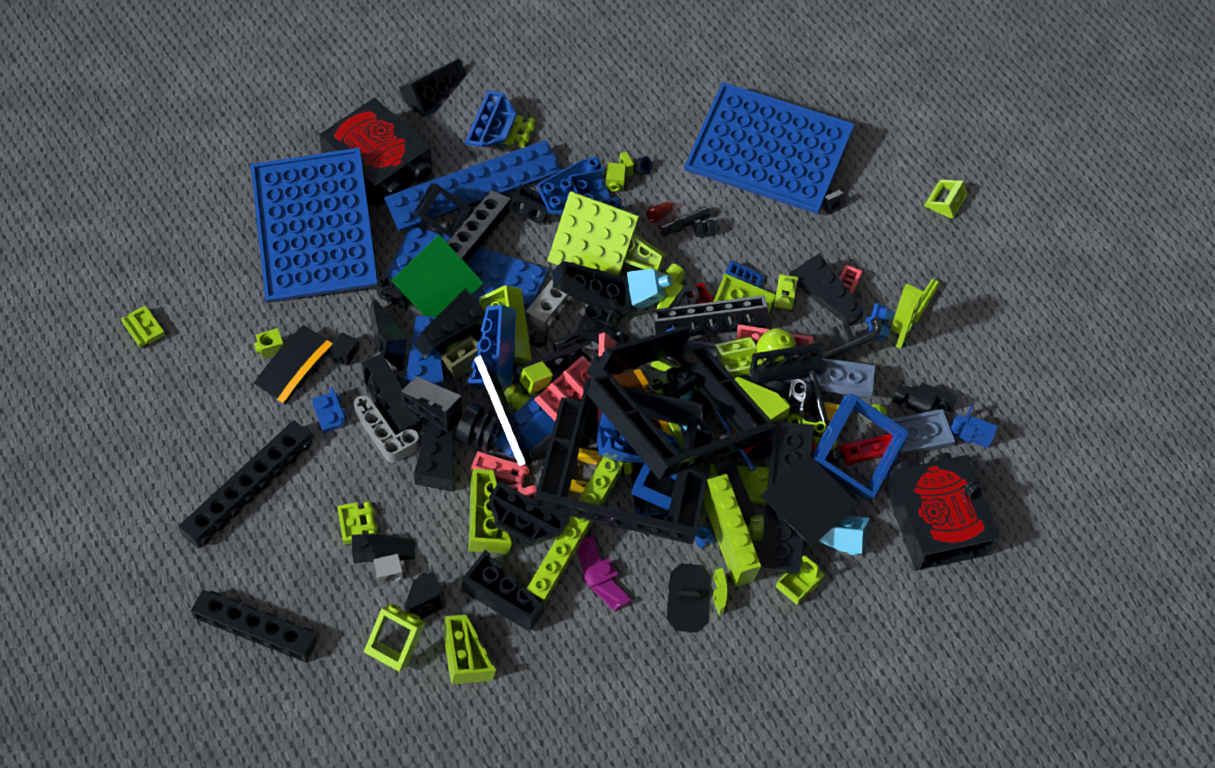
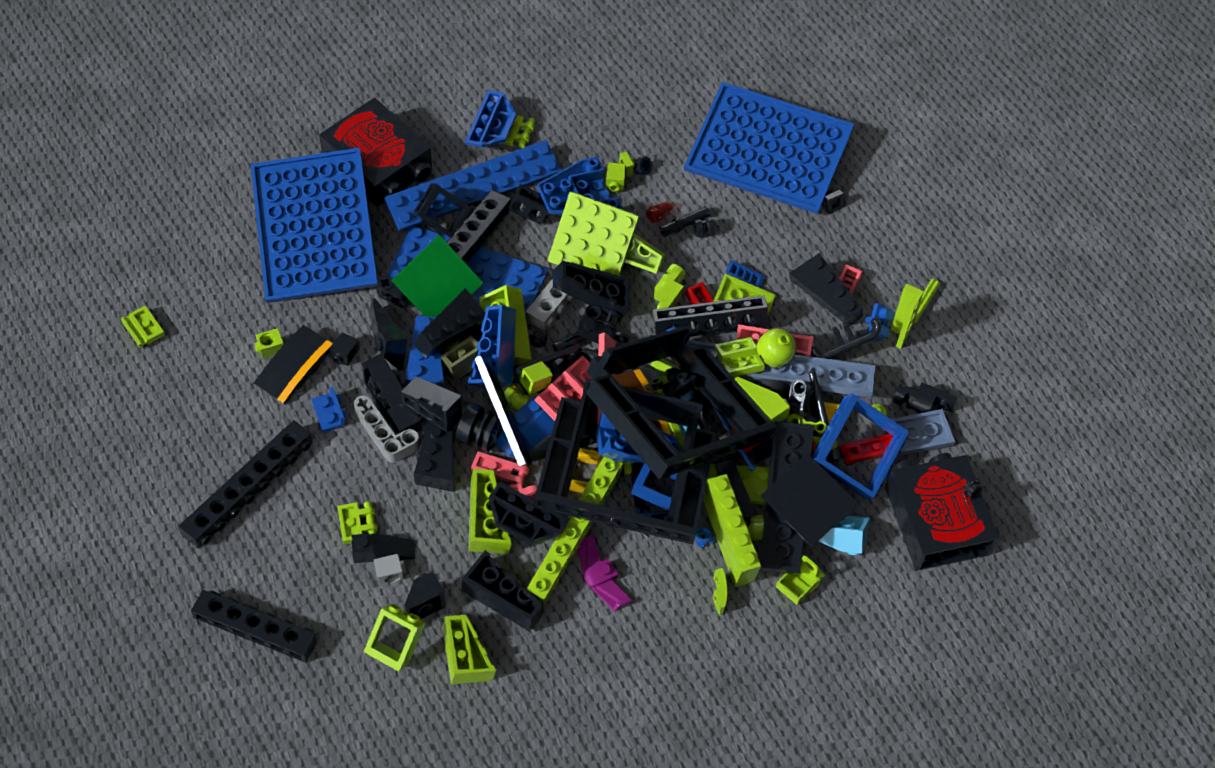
black wedge [398,58,466,117] -> none
medium azure torso [627,269,672,310] -> none
black shield [666,563,710,633] -> none
black plate [672,285,700,307] -> none
black fence [749,342,828,384] -> none
lime hips [774,274,798,310] -> none
lime tile [924,179,968,218] -> none
blue piece [950,404,998,448] -> none

